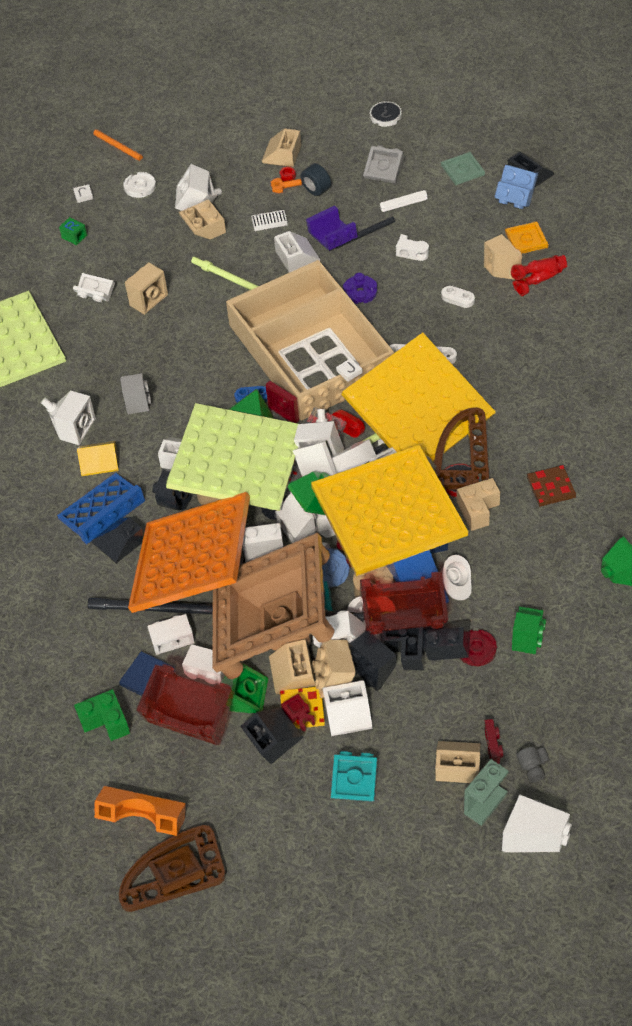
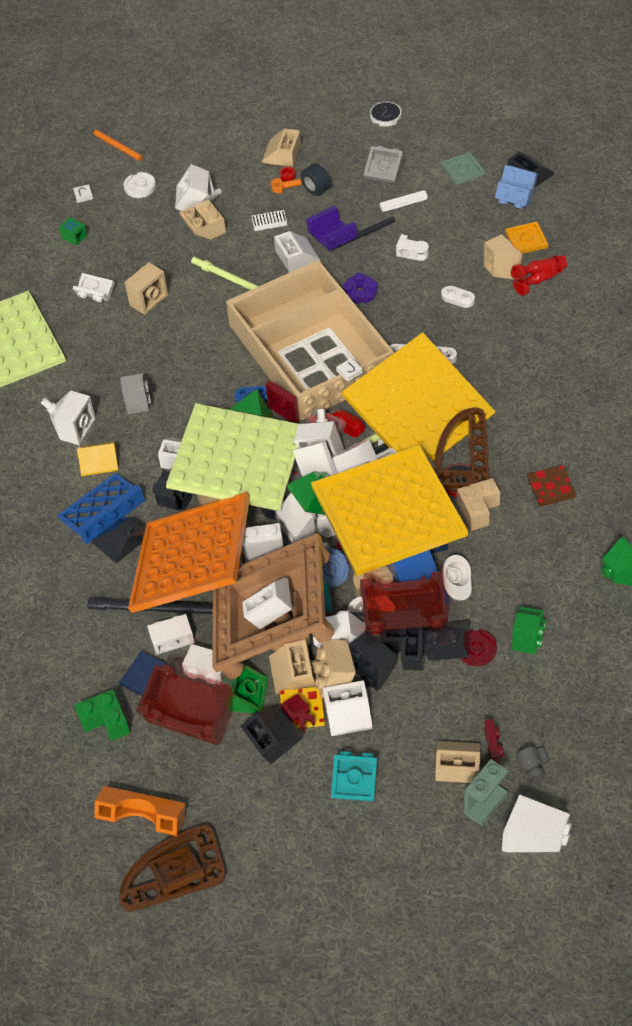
none -> white slope [242,577,292,629]

